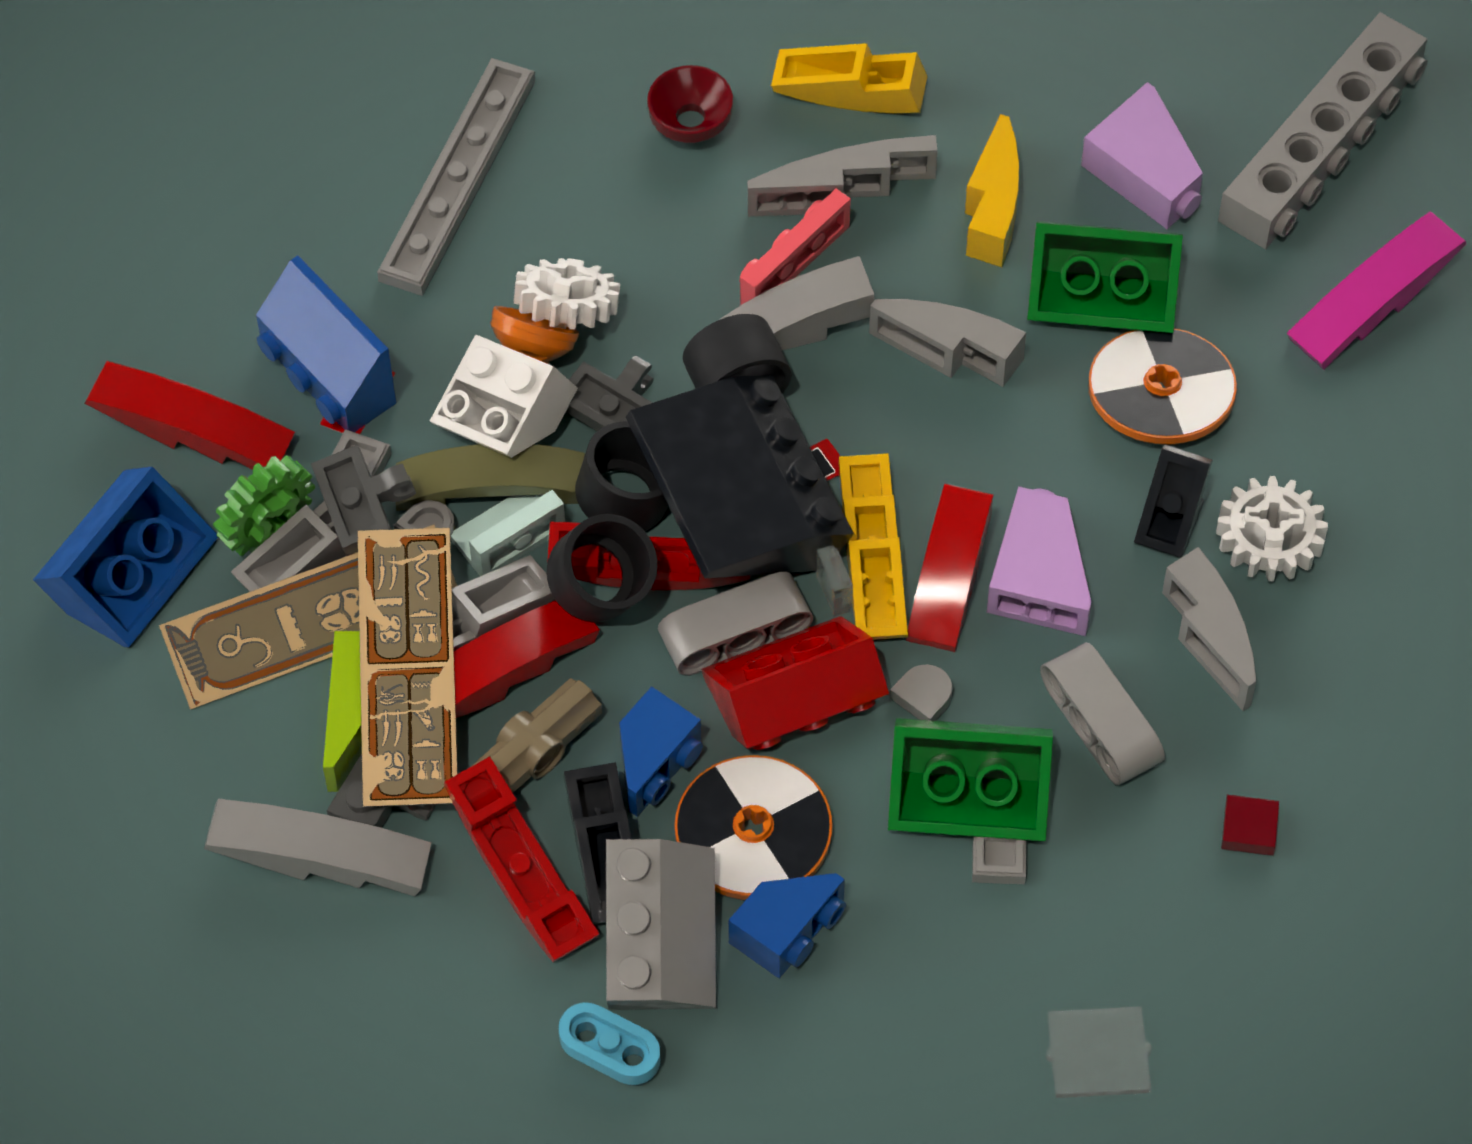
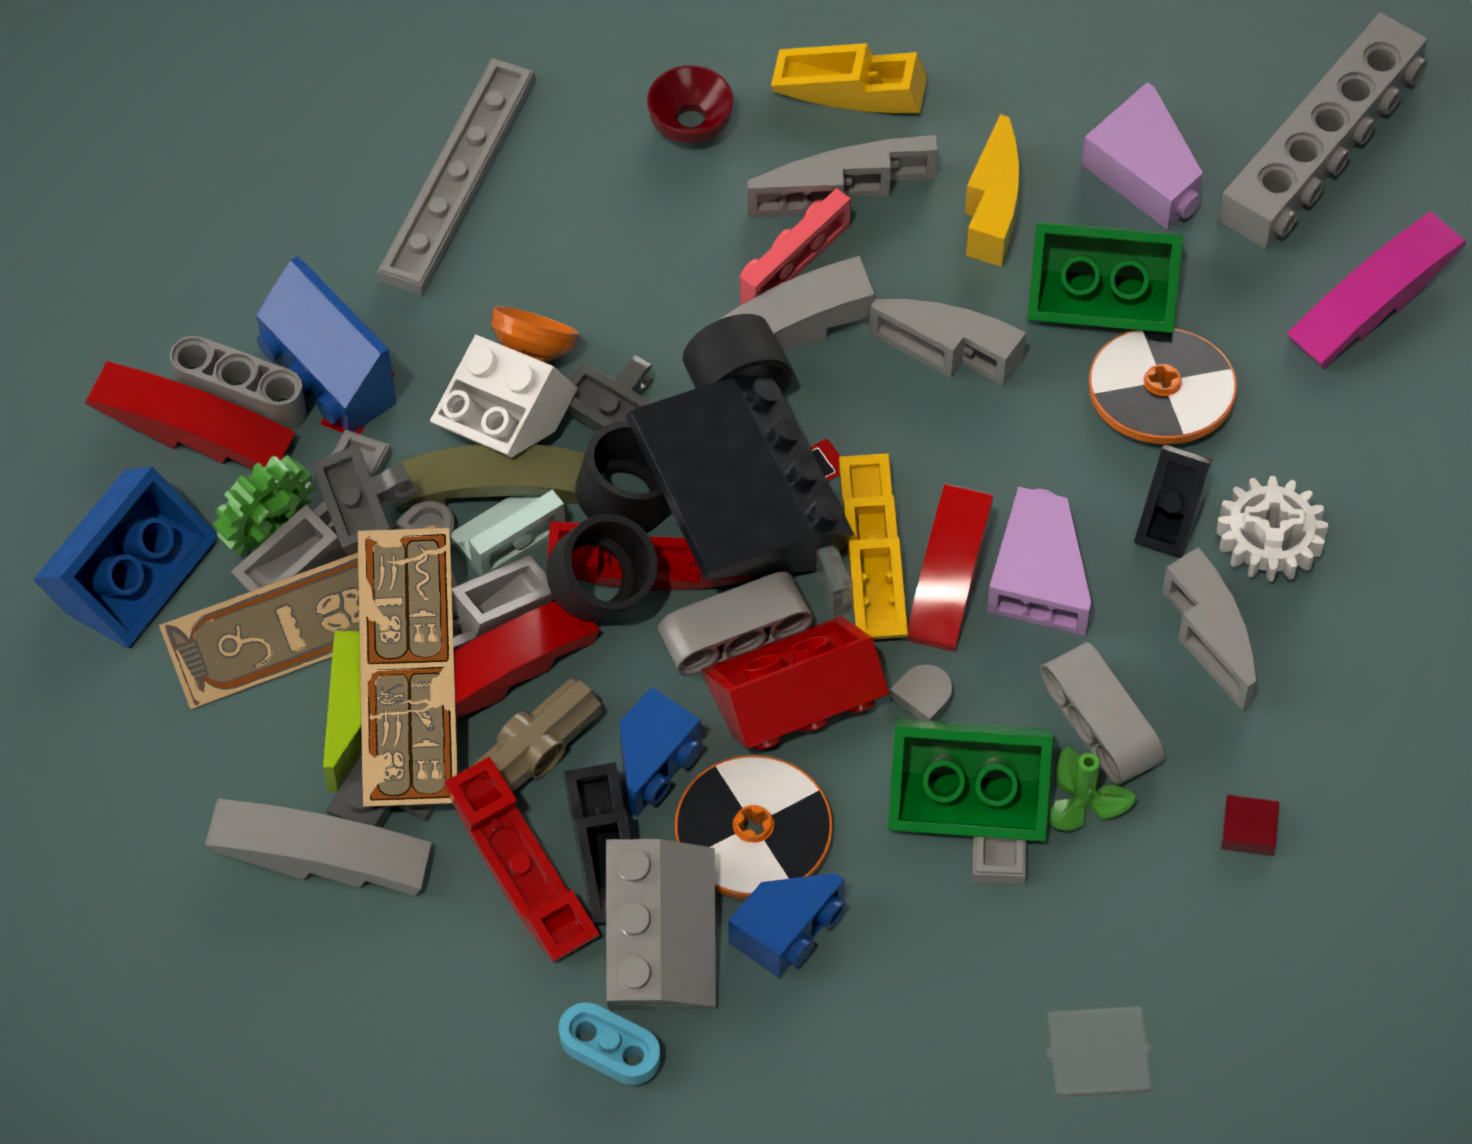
white gear [513,258,620,329] -> none
none -> light grey beam [170,336,307,431]
none -> bright green plant [1048,746,1136,831]

